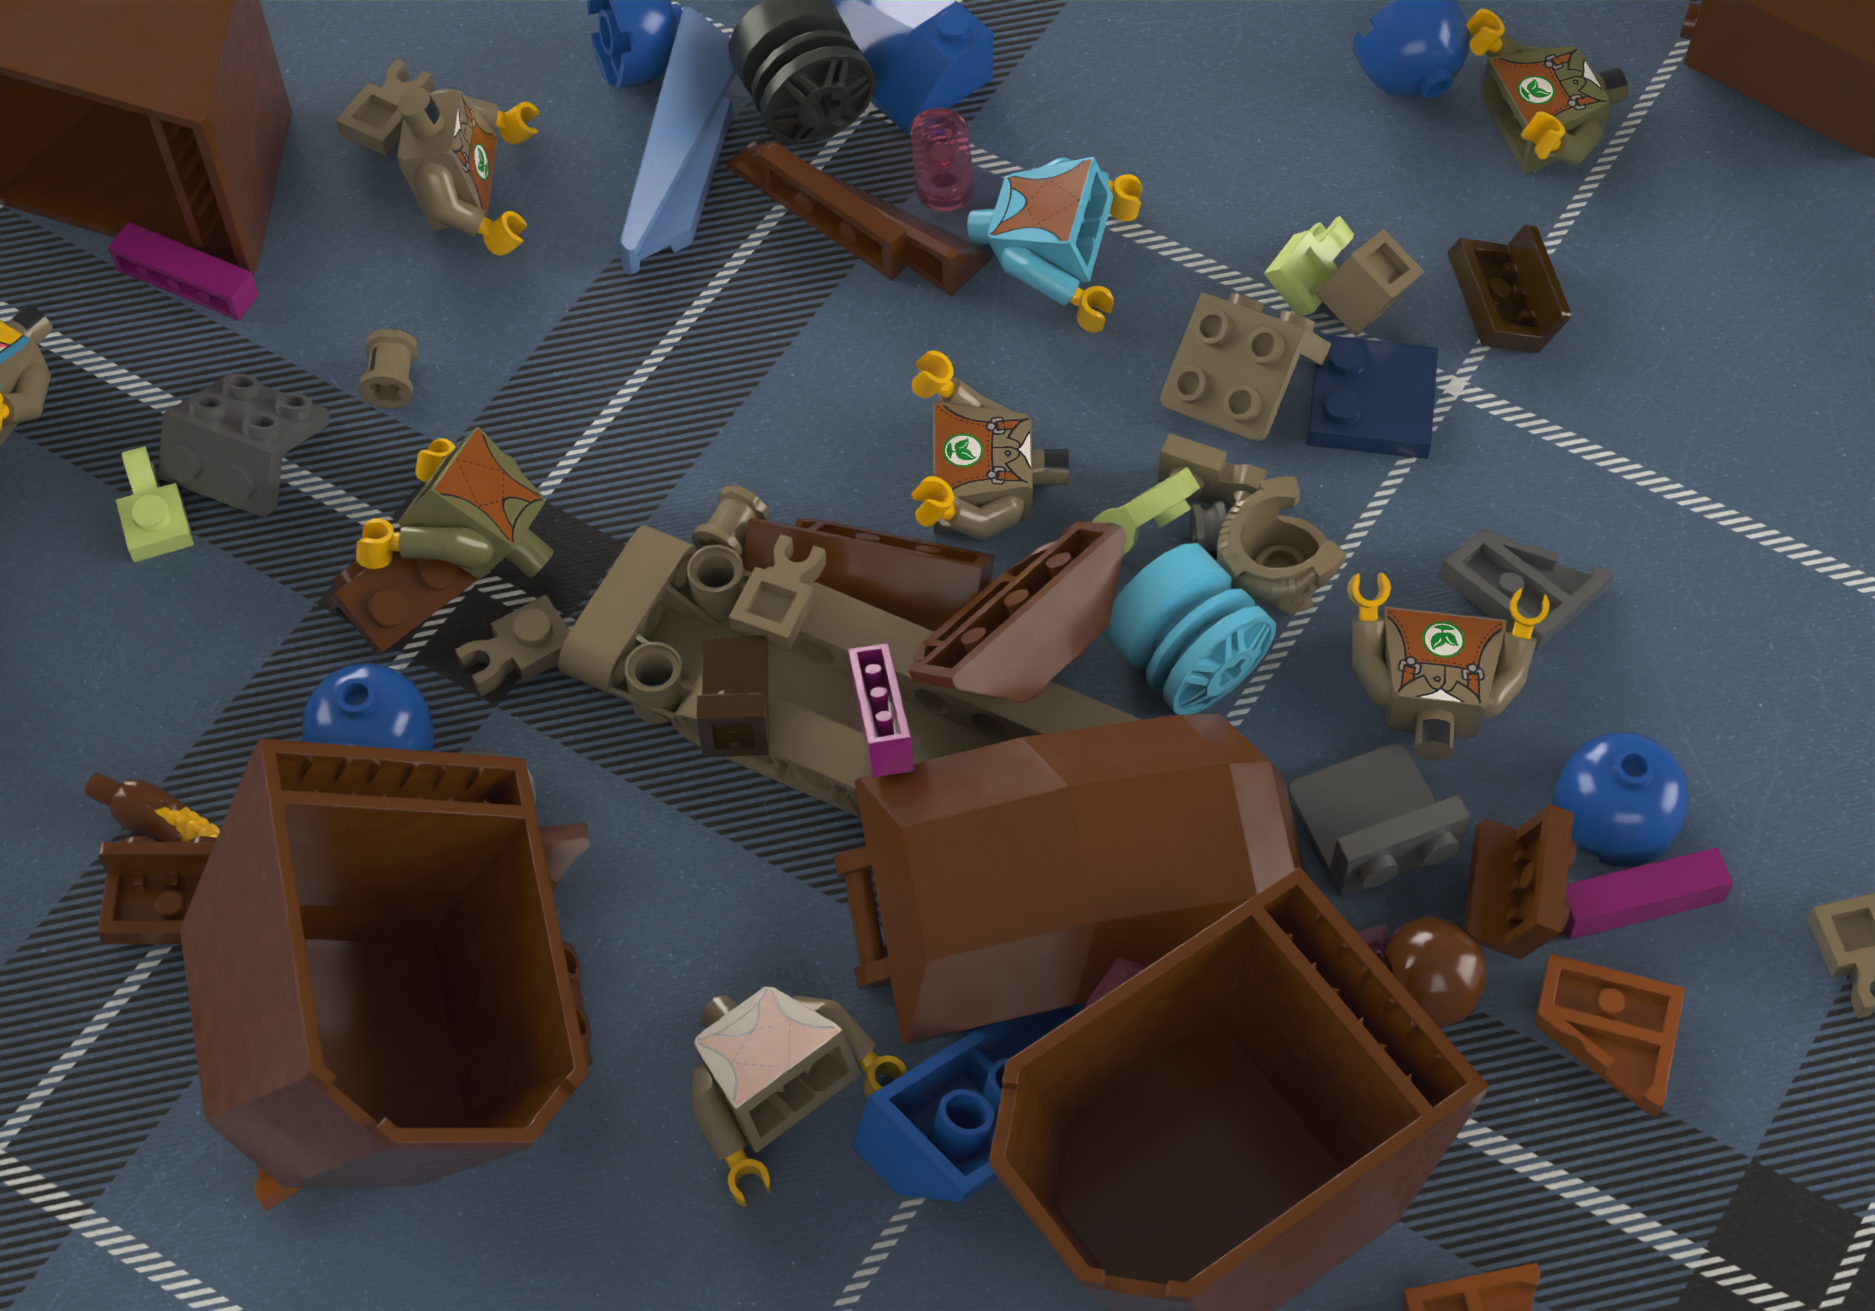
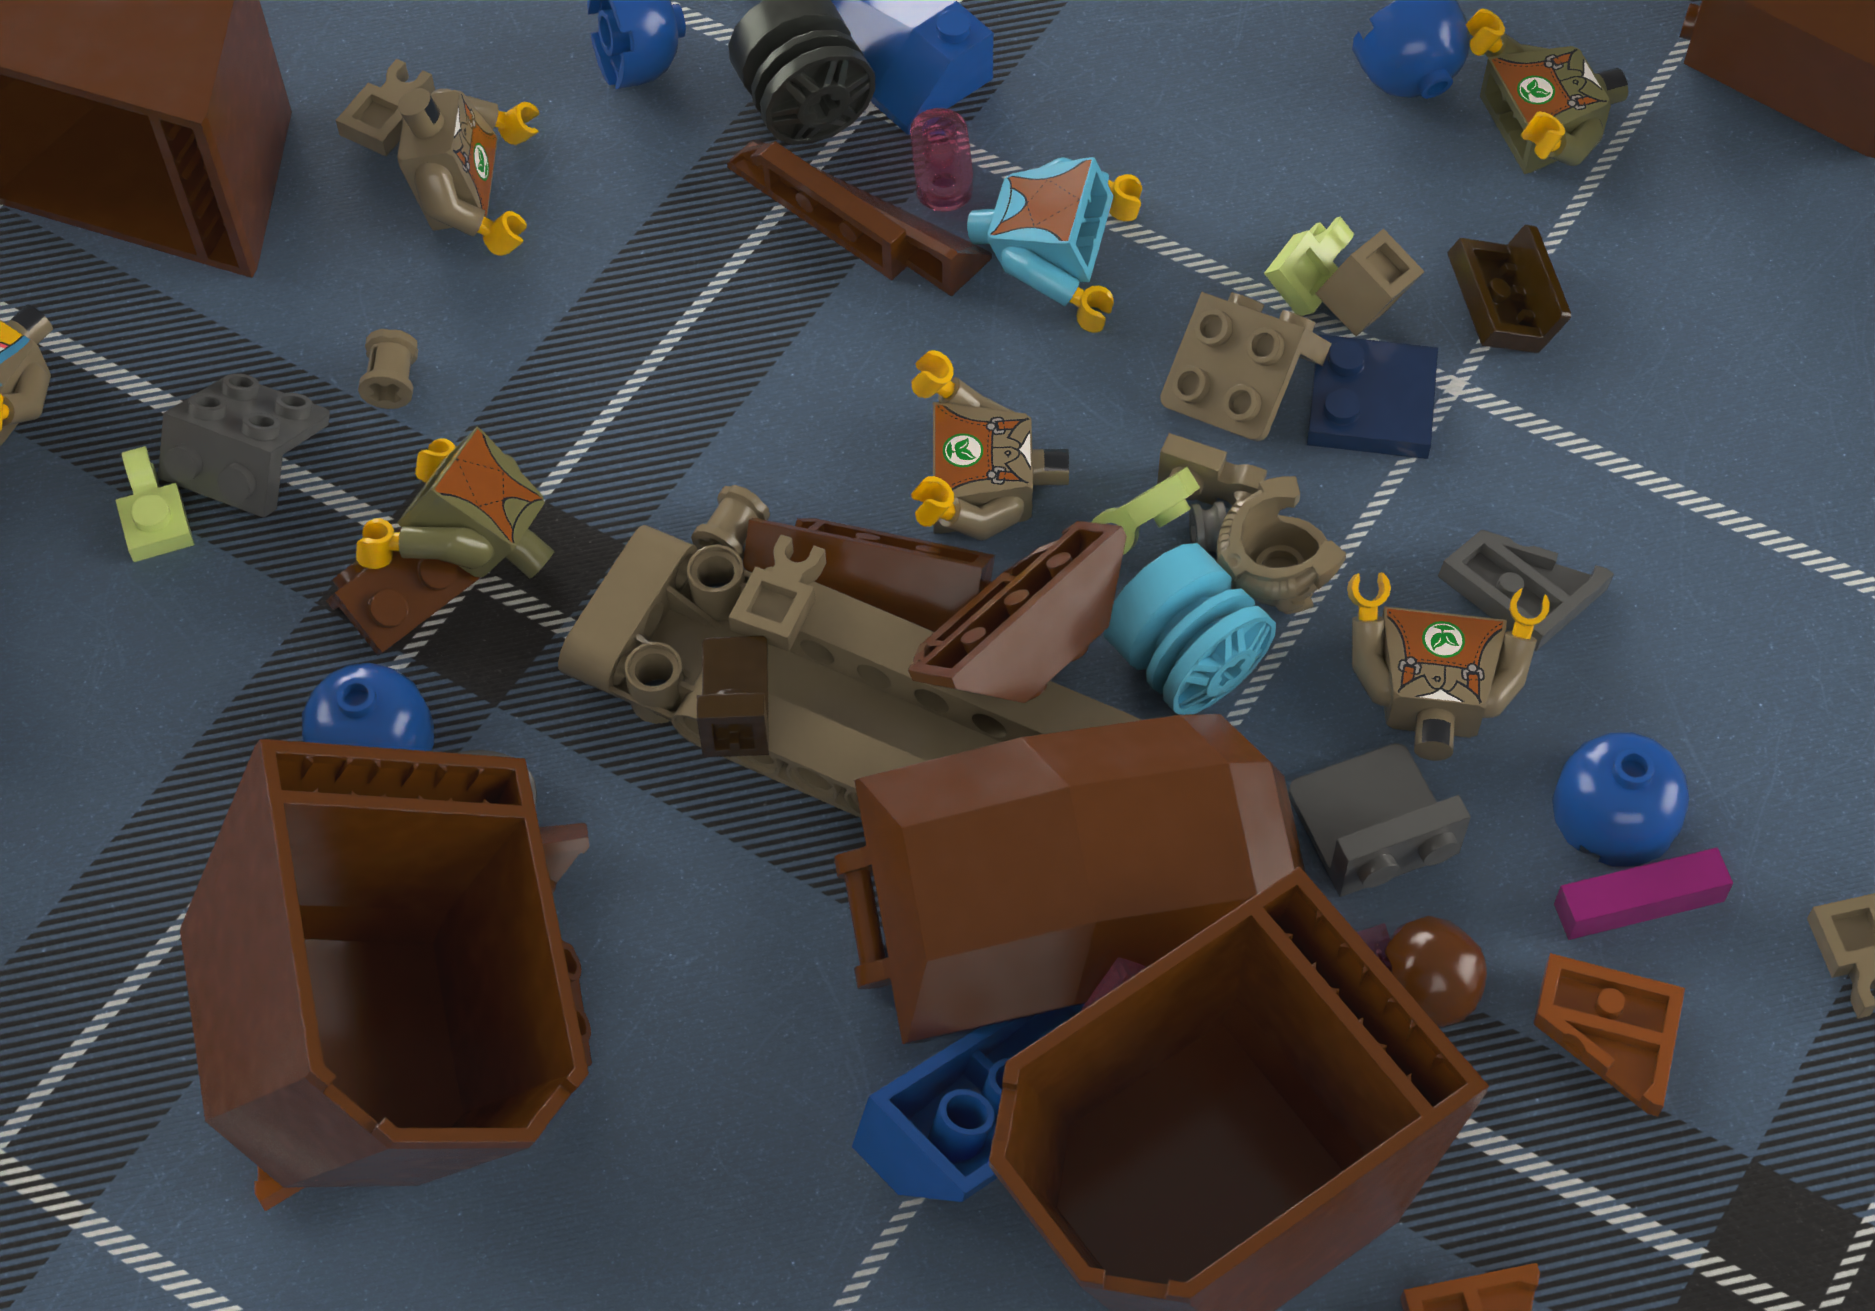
reddish brown piece [85,772,220,842] -> none
reddish brown bracket [97,836,217,944] -> none
magenta piece [108,222,259,321] -> none
dark tan plate [455,595,570,697] -> none
medium blue wedge [619,6,737,275] -> none
dark tan torso [691,986,907,1207] -> none
magenta piece [848,643,914,778] -> none
reddish brown bracket [1462,804,1576,960] -> none

